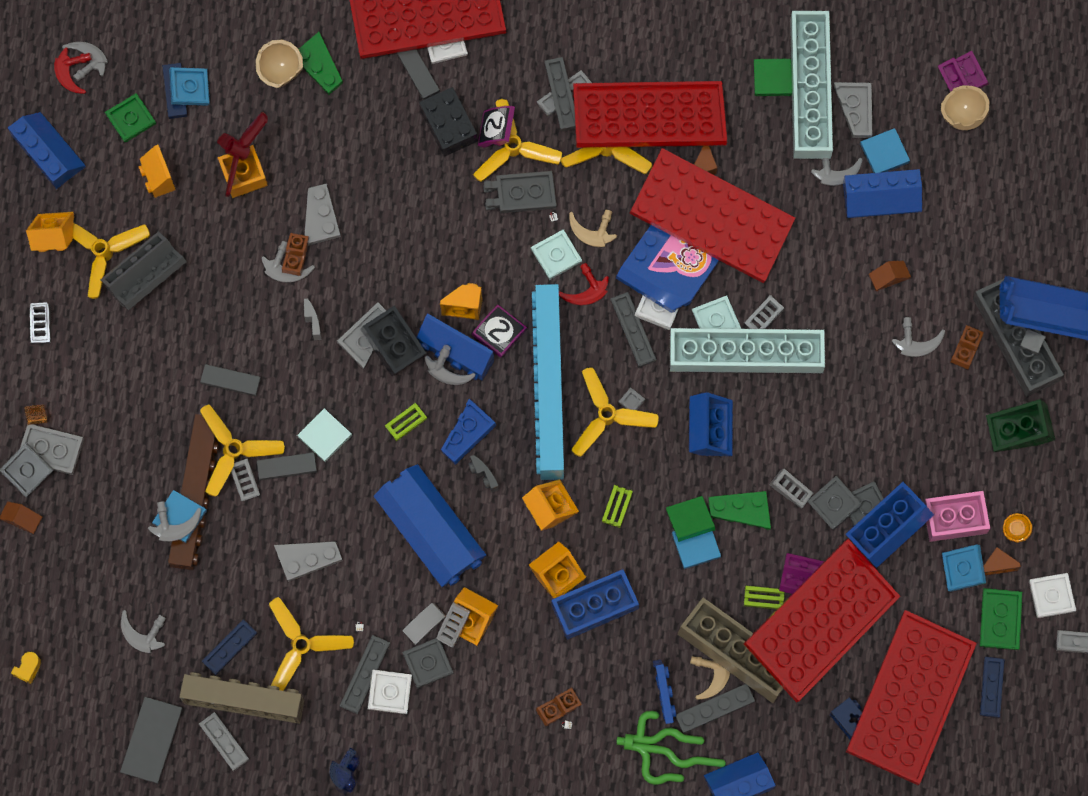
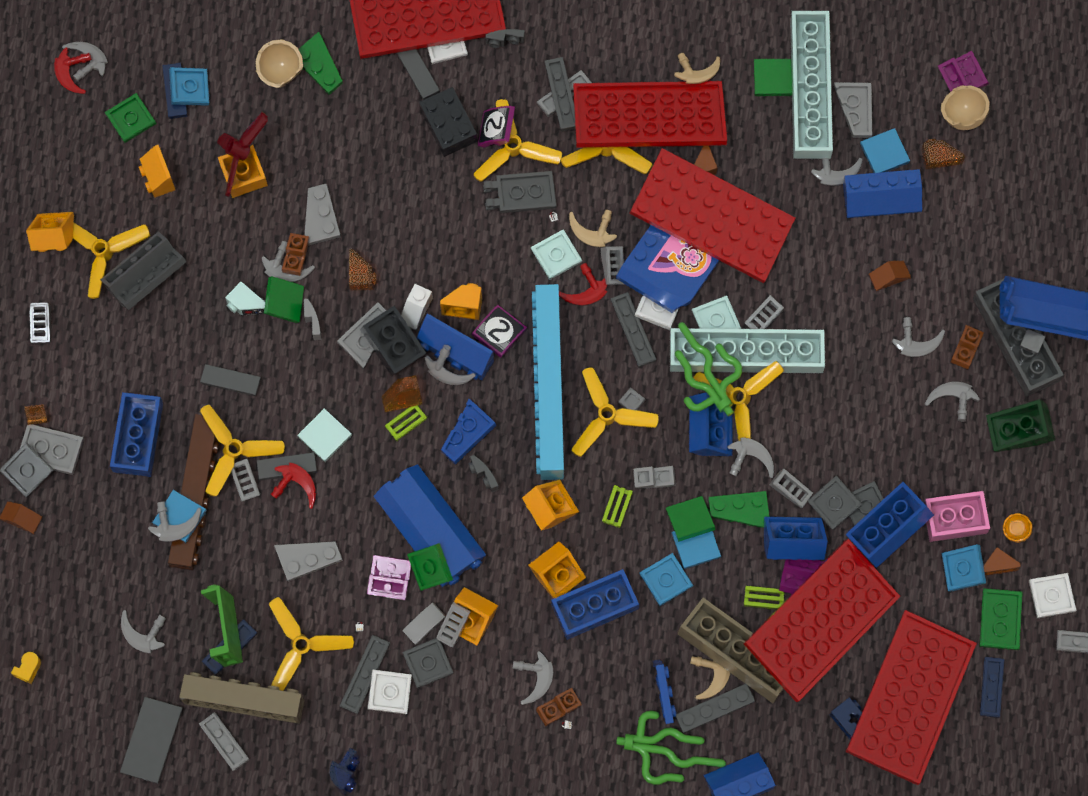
blue slope [8,112,86,189] -> none
none -> blue brick [110,392,163,477]
none -> bright green panel [201,585,243,667]
none -> light aqua slope [225,282,265,315]
none -> green tile [264,276,304,323]
none -> red piece [271,462,316,509]
none -> clear orange slope [349,249,377,290]
none -> slope [367,555,411,600]
none -> clear orange slope [382,375,422,412]
none -> white slope [401,284,433,331]
none -> green tile [407,543,453,591]
none -> dark grey slope [486,29,525,48]
none -> light grey piece [513,651,553,705]
none -> light grey slope [601,246,624,285]
none -> light grey slope [633,466,676,488]
none -> dark azure tile [639,553,693,606]
none -> tan piece [674,53,720,84]
none -> bright green plant [675,322,742,416]
none -> yellow piece [693,361,784,441]
none -> light grey piece [727,438,774,478]
none -> blue slope [764,517,828,560]
none -> clear orange slope [922,139,965,169]
none -> light grey piece [925,382,980,422]

